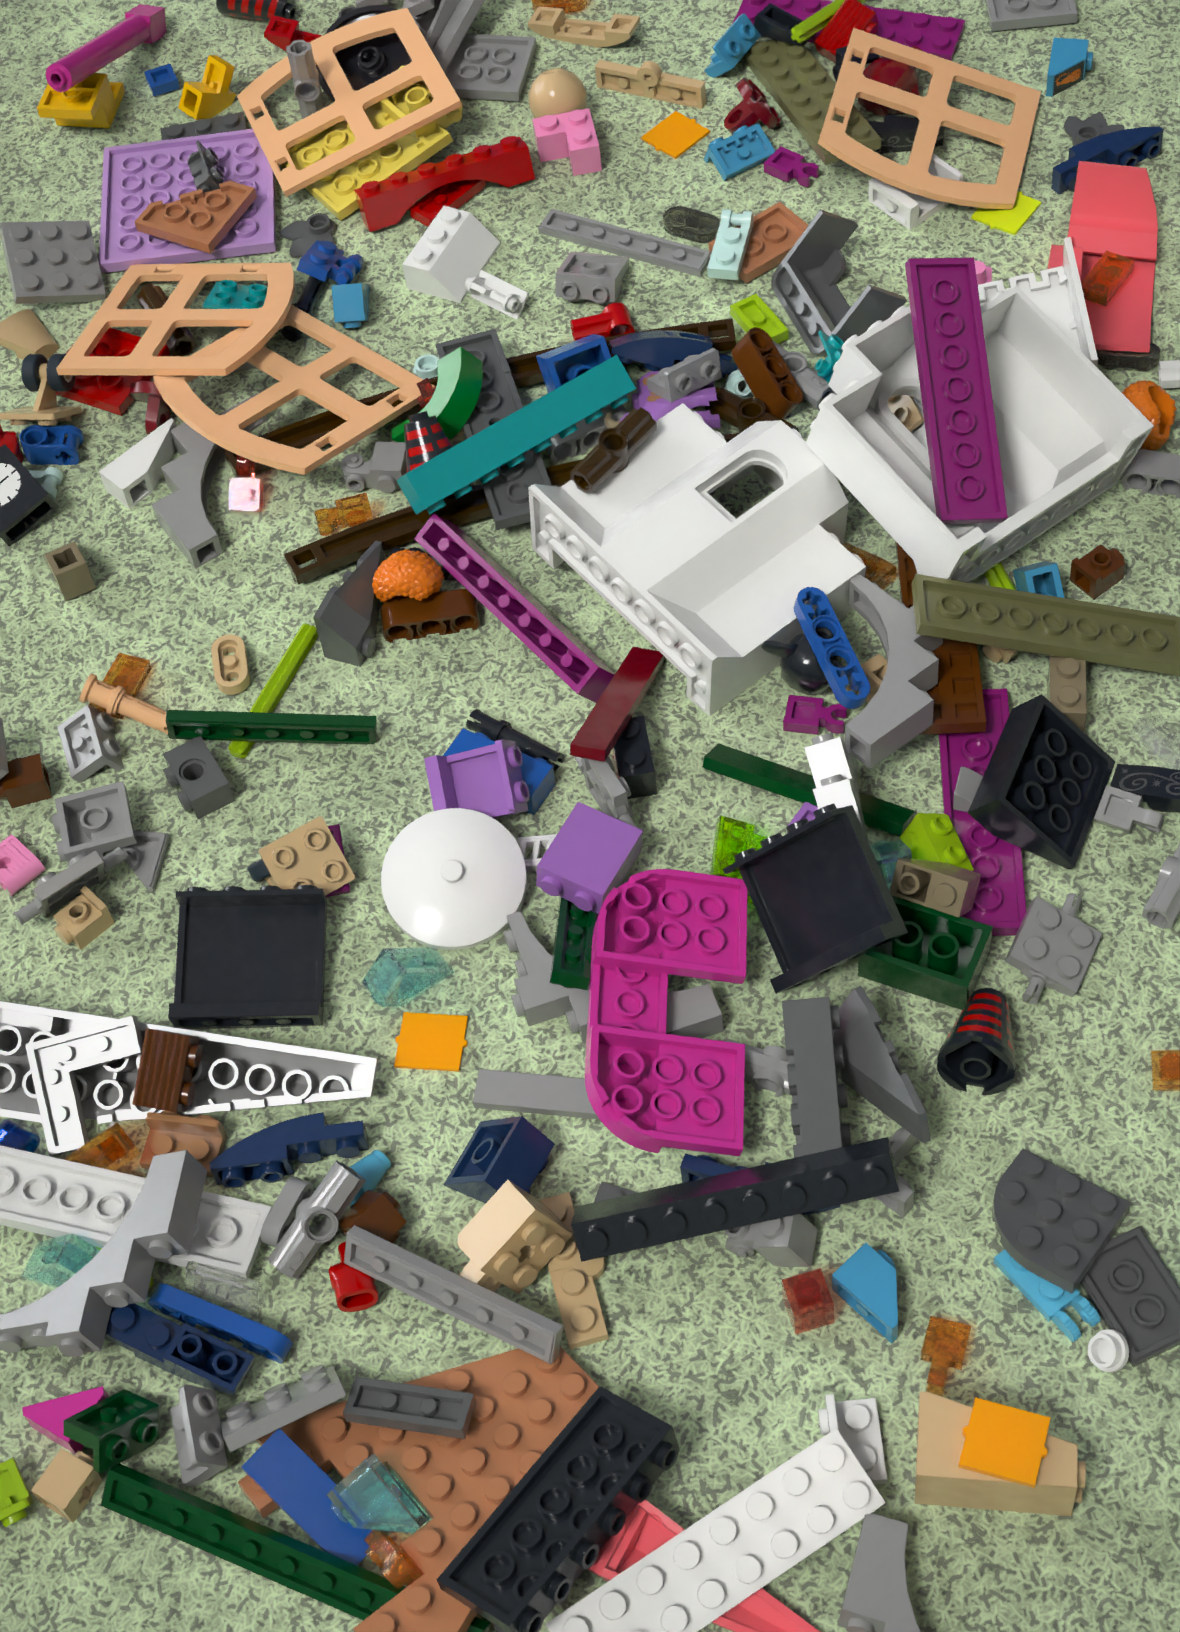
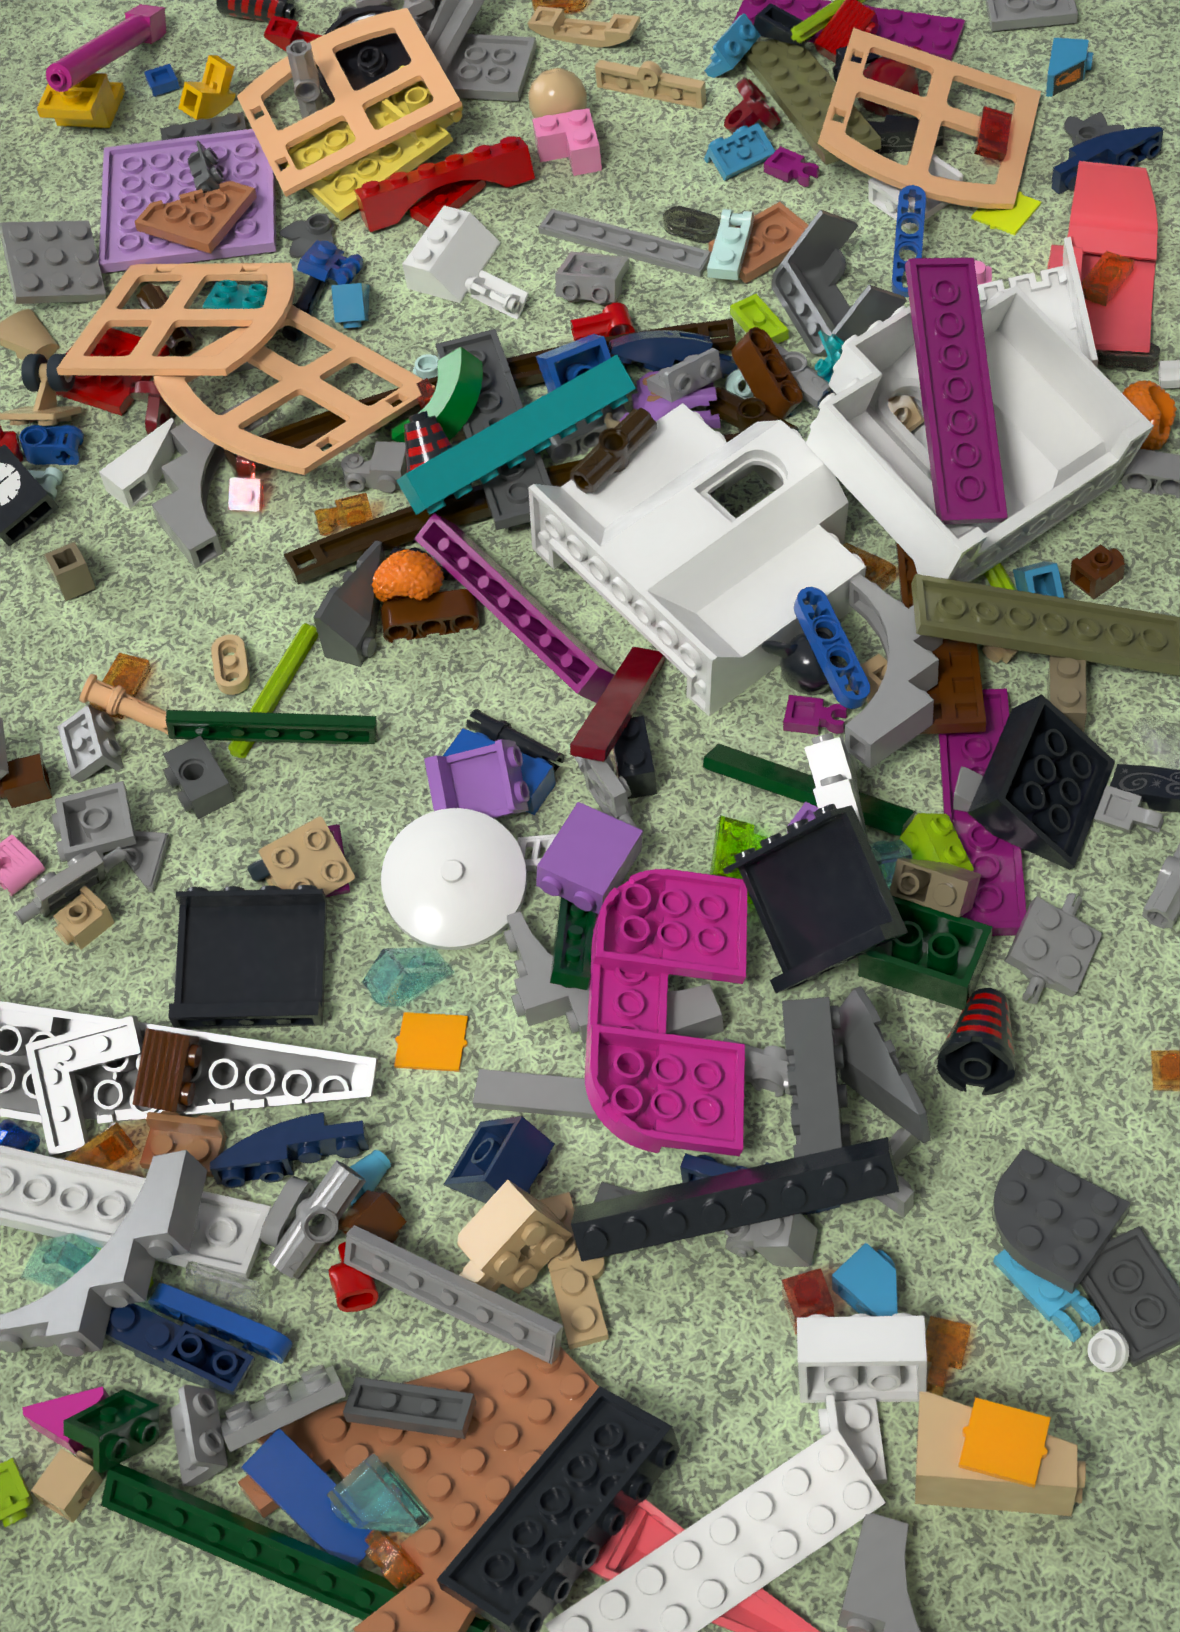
light orange piece [641,111,710,159] -> none
none -> white slope [797,1313,927,1403]
none -> blue beam [891,185,926,298]
none -> clear red plate [974,106,1012,162]

